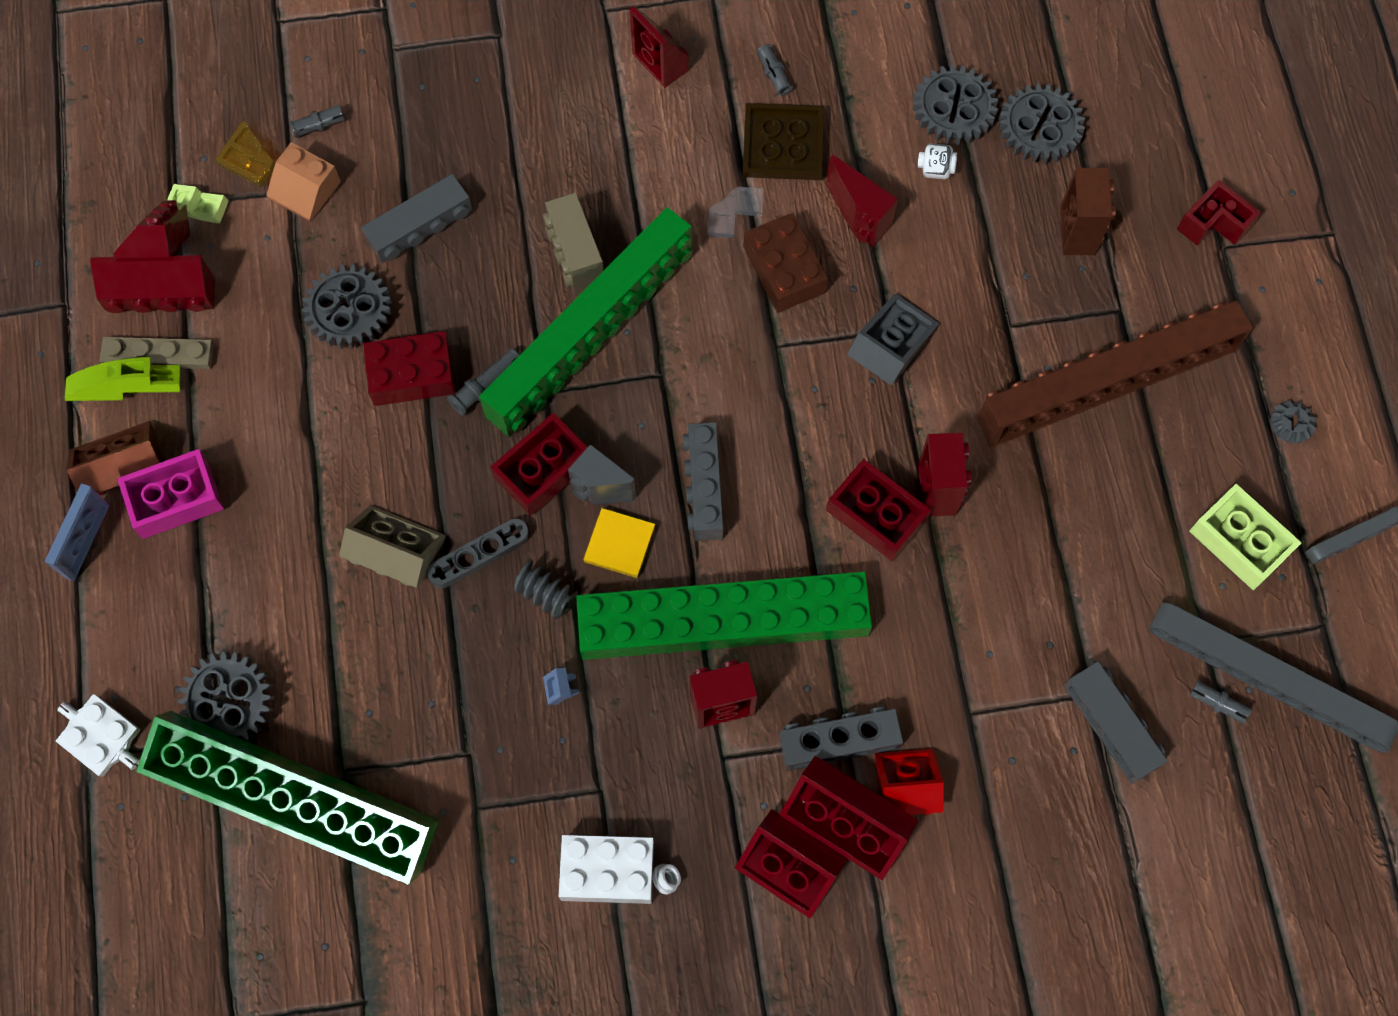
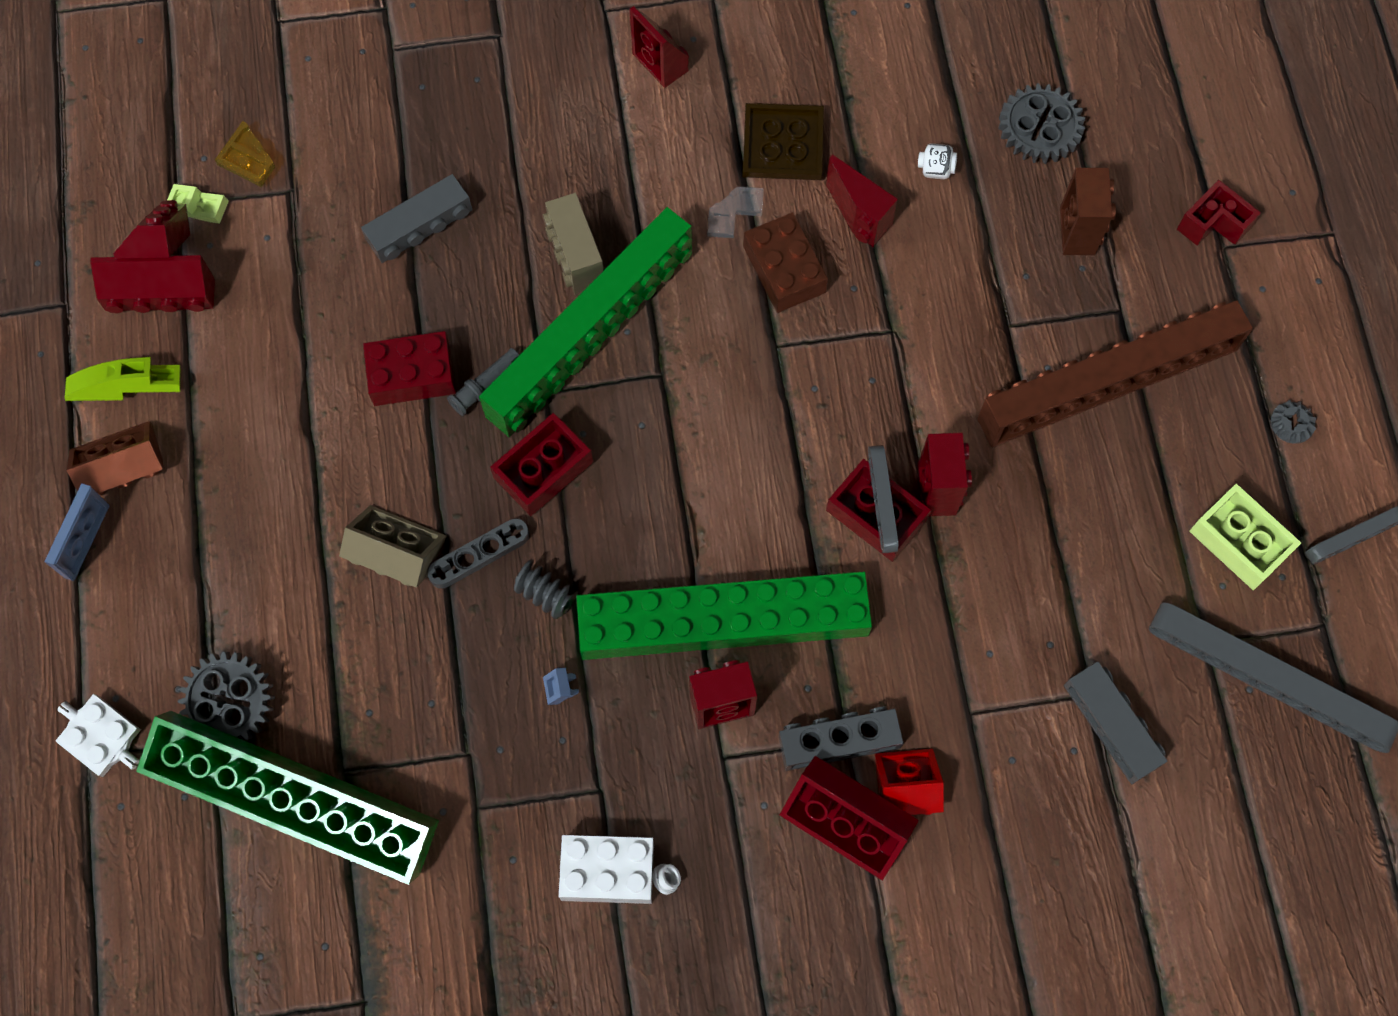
dark tan plate [99,337,214,369] -> none
dark pink brick [117,449,224,539] -> none
nougat slope [266,142,341,222] -> none
dark grey pin [289,104,345,138] -> none
dark grey gear [302,264,392,349] -> none
dark grey slope [568,445,636,505] -> none
yellow tile [583,508,655,578] -> none
dark grey brick [683,422,723,541] -> none
dark red slope [735,809,848,919] -> none
dark grey pin [757,44,793,96] -> none
dark grey slope [847,293,940,386] -> none
dark grey gear [912,65,998,145] -> none
dark grey pin [1189,680,1252,725] -> none
none -> dark grey beam [868,445,898,553]

